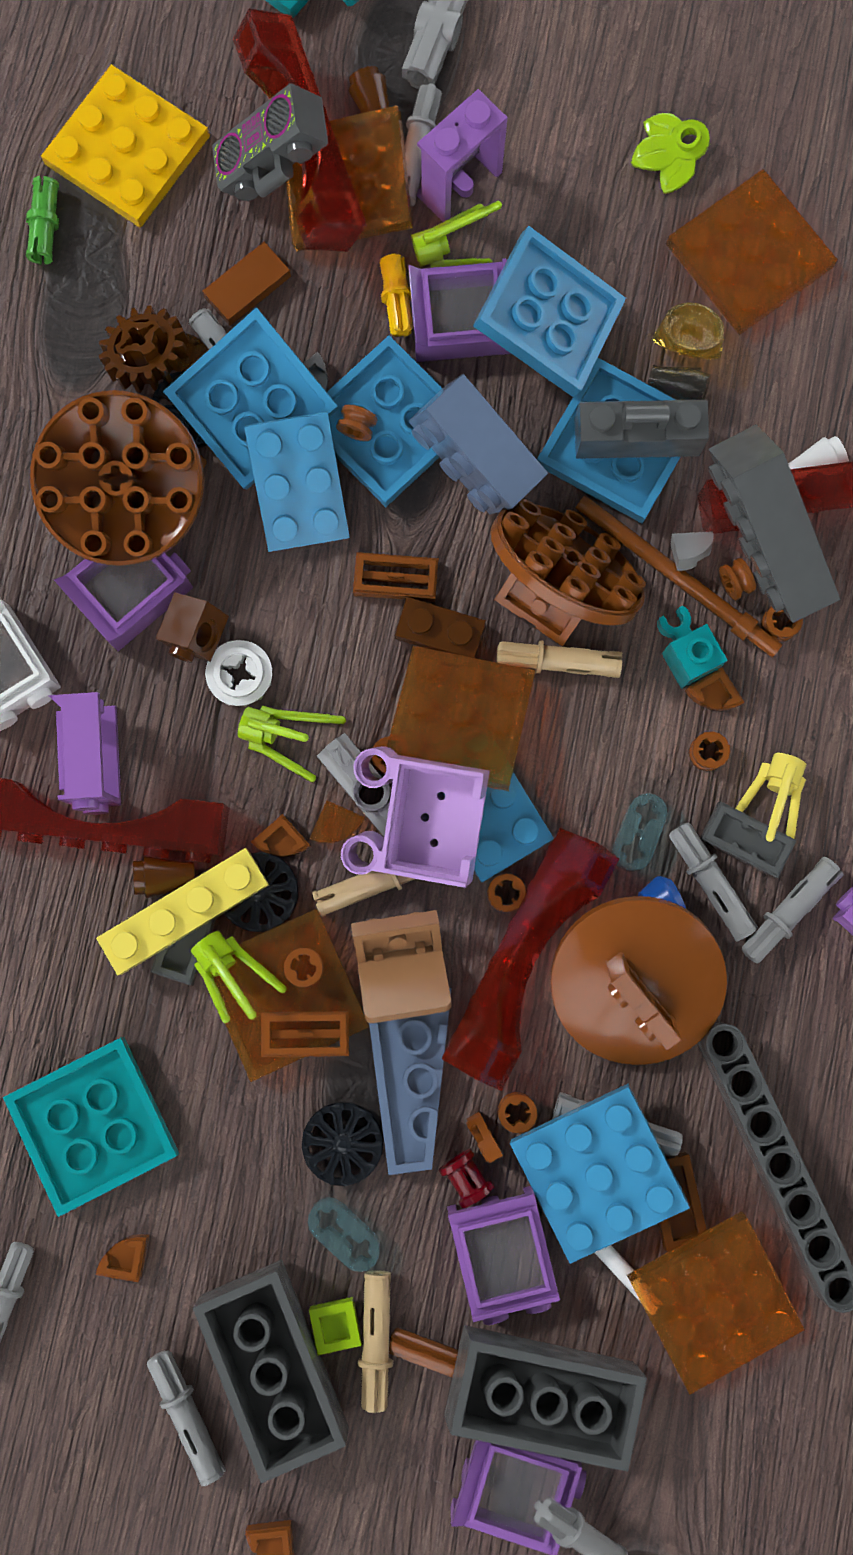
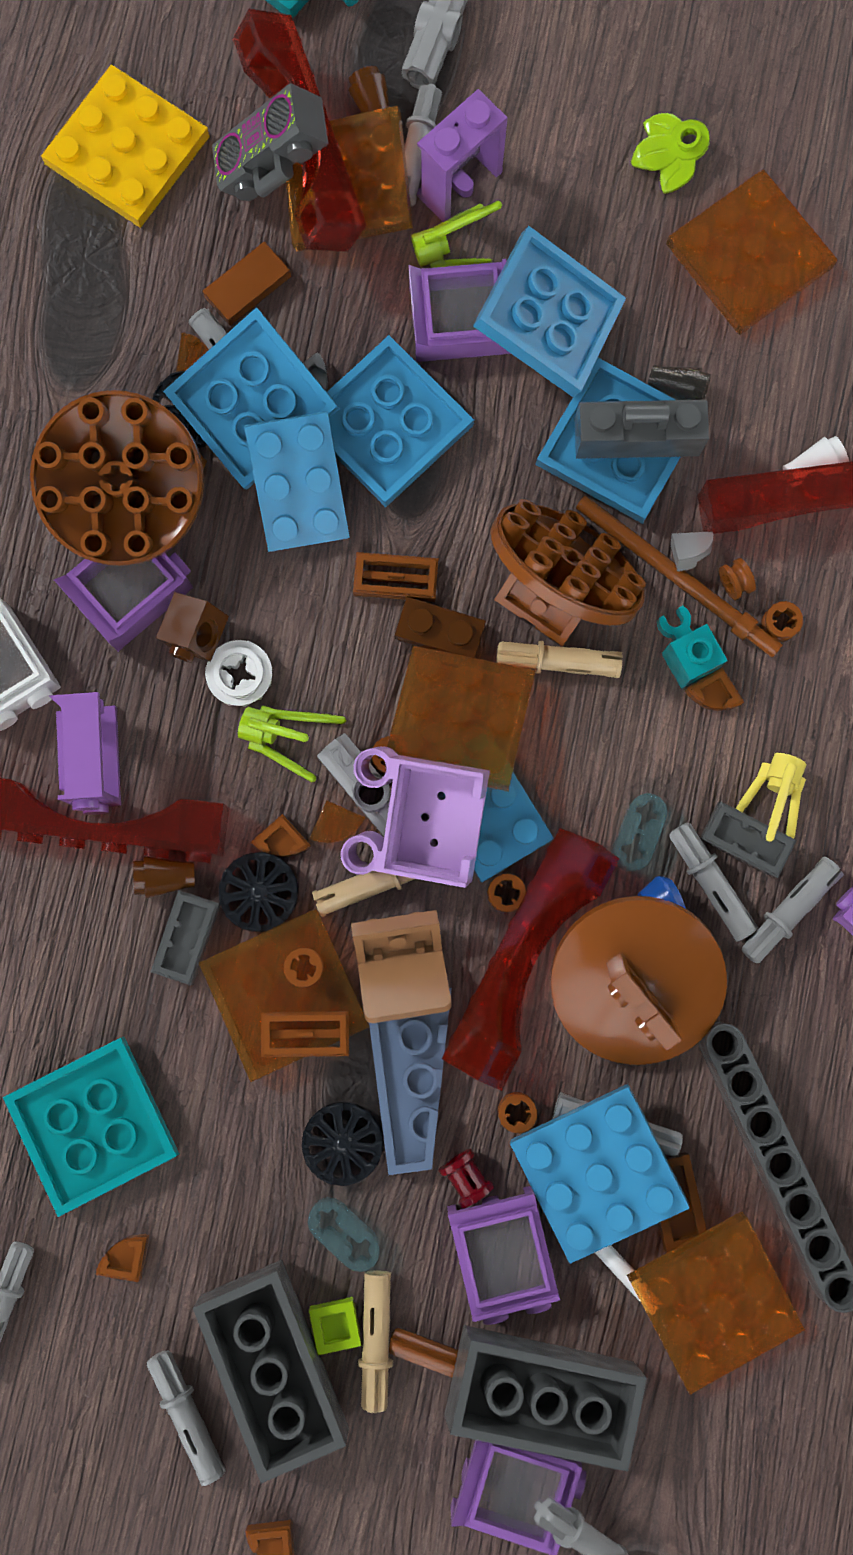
bright green pin [26,176,59,264] -> none
light yellow plate [96,848,269,975] -> none
reddish brown gear [99,306,189,393] -> none
lime plant [191,931,287,1023] -> none
dark orange bush [336,405,378,441] -> none
yellow axle [379,254,413,337] -> none
sand blue brick [408,374,548,515] -> none
dark orange tile [466,1111,503,1163] -> none
clear yellow piece [651,302,724,360] -> none
dark orange bush [689,731,730,771] -> none
dark grey brick [708,424,841,623] -> none

